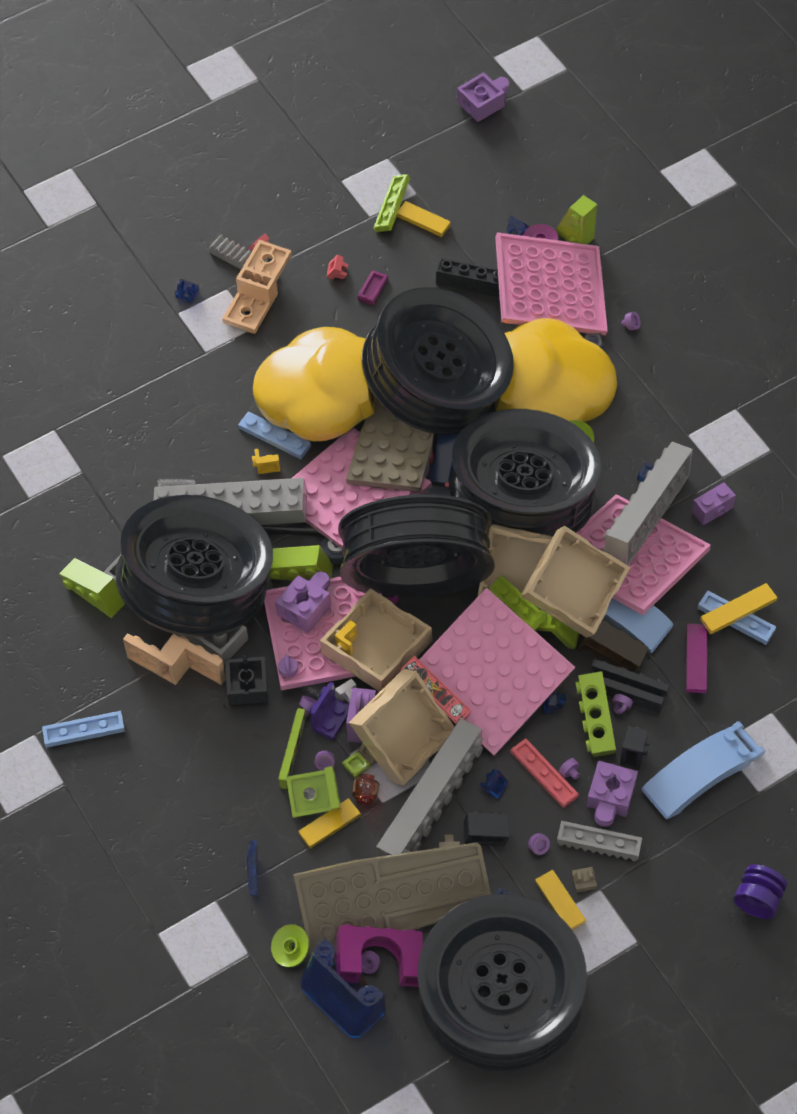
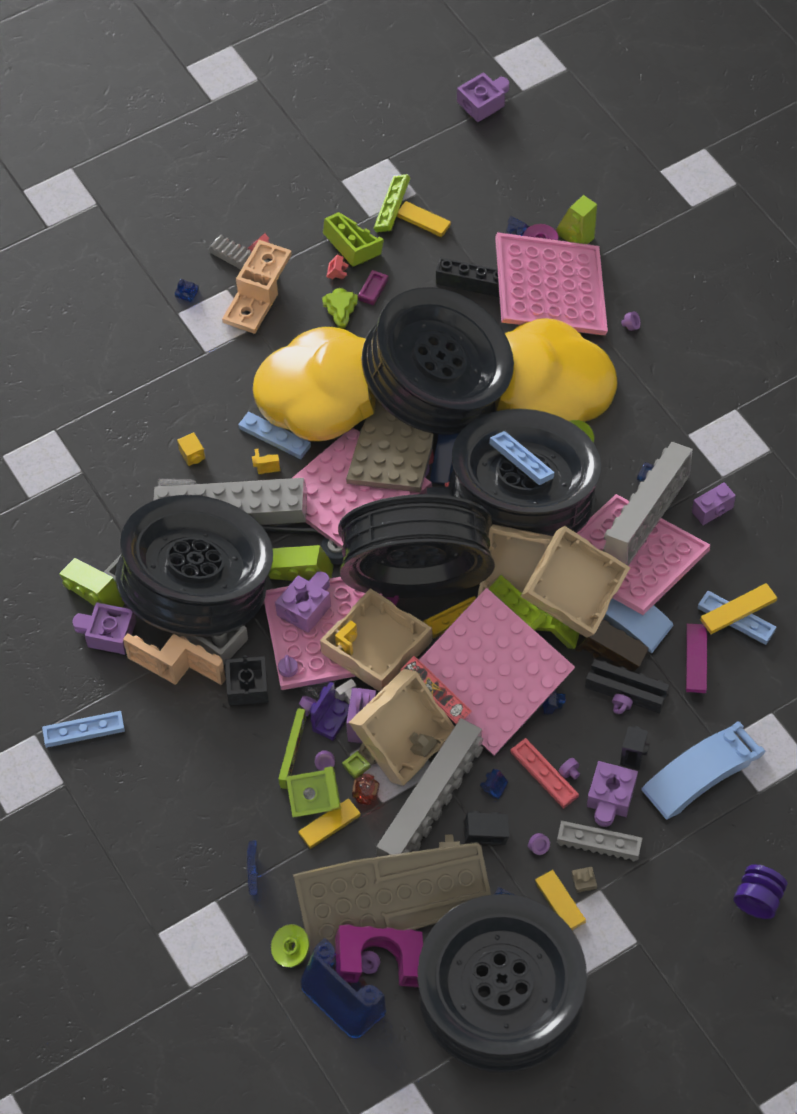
lime brick [576,672,617,757] -> none
tile [583,333,604,349] -> none
none -> medium lavender brick [73,602,136,655]
none -> yellow brick [177,432,205,466]
none -> lime rock [322,288,358,328]
none -> lime wedge [323,212,384,266]
none -> dark tan tile [409,732,437,757]
none -> yellow tile [424,596,476,639]
none -> light blue plate [489,431,555,485]

